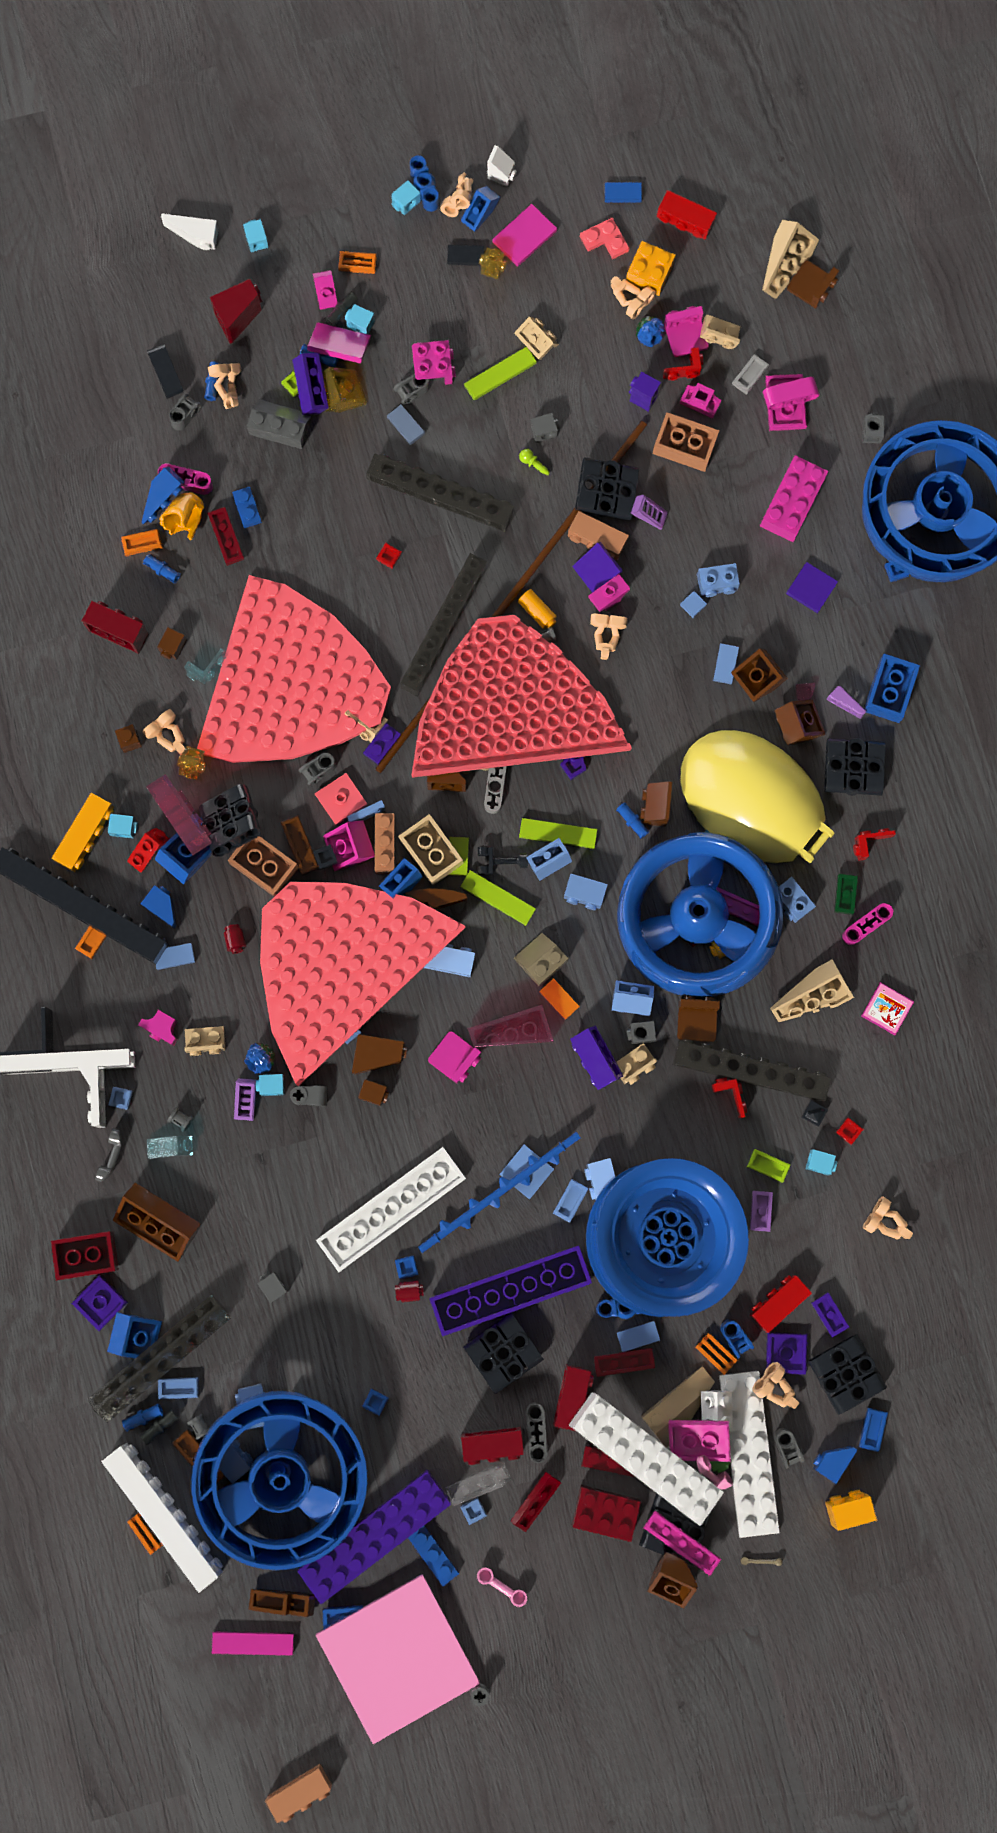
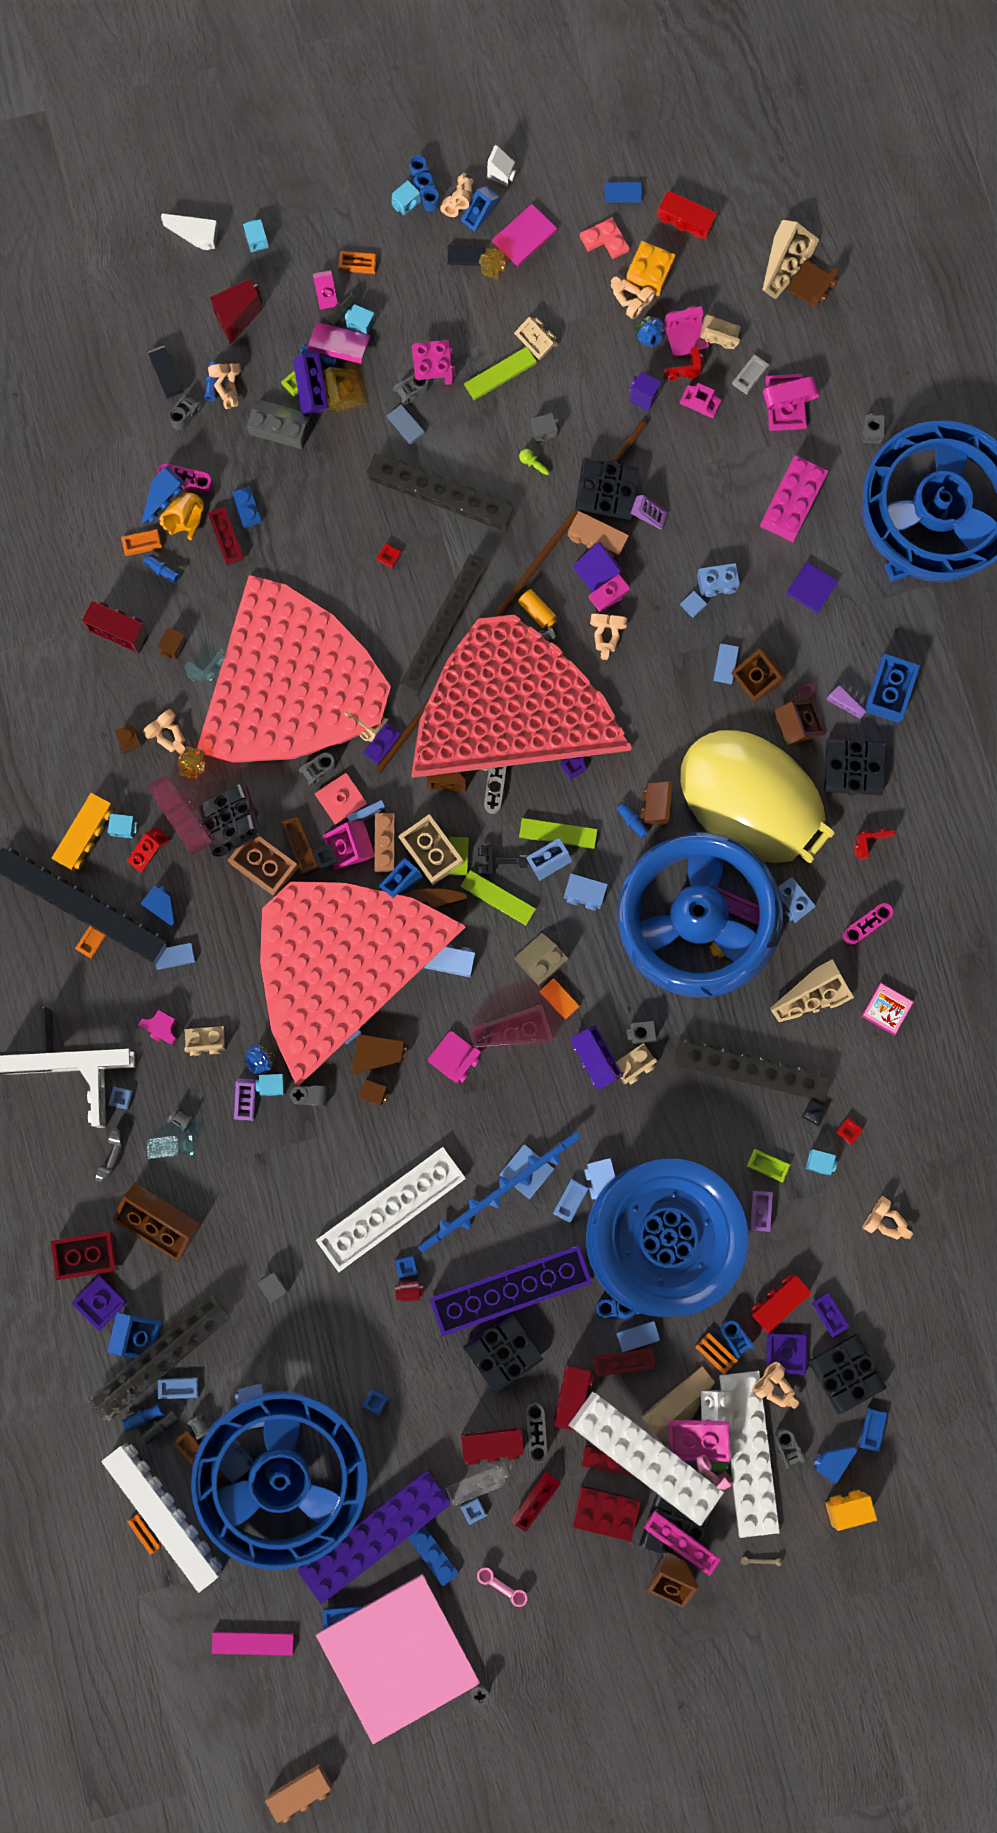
blue slope [155,815,212,885] -> none
dark red brick [223,924,246,954] -> none
reddish brown slope [249,1589,315,1617] -> none
medium blue brick [612,980,654,1016] -> none
nougat brick [653,412,719,472] -> none
reddish brown bracket [677,996,720,1042] -> none
red bracket [712,1077,747,1119] -> none
dark green plate [834,874,858,915] -> none

